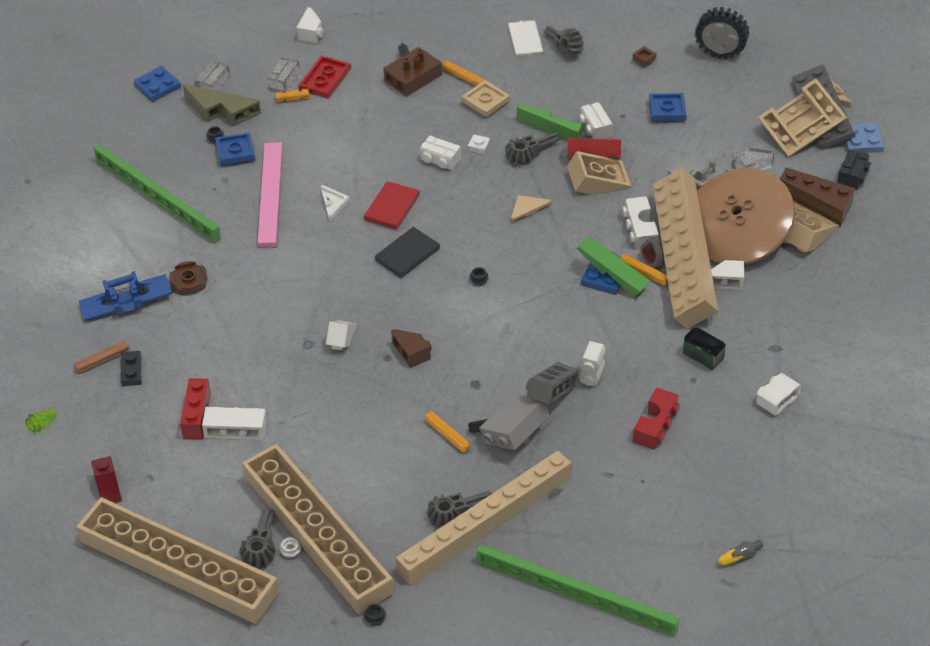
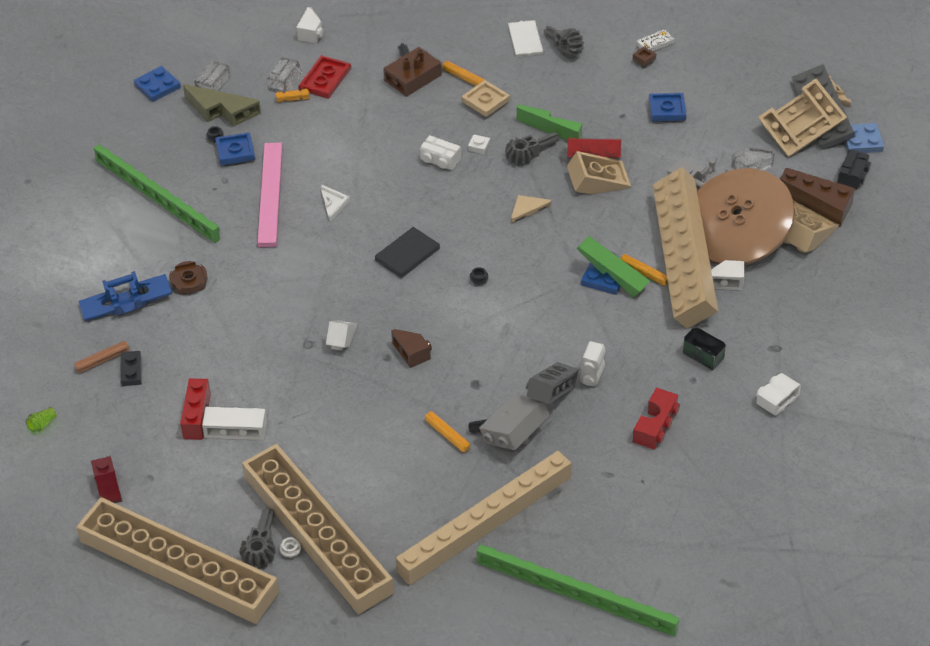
red tile [364,181,420,230] -> none
black plate [364,604,386,625] -> none
dark grey gear [427,491,492,528] -> none
white brick [578,102,613,139] -> none
white arch [622,196,659,250] -> none
dark grey rock [640,238,664,269] -> none
wheel [695,7,750,59] -> none
dark grey piece [718,539,763,566] -> none
none -> white tile [637,30,674,51]

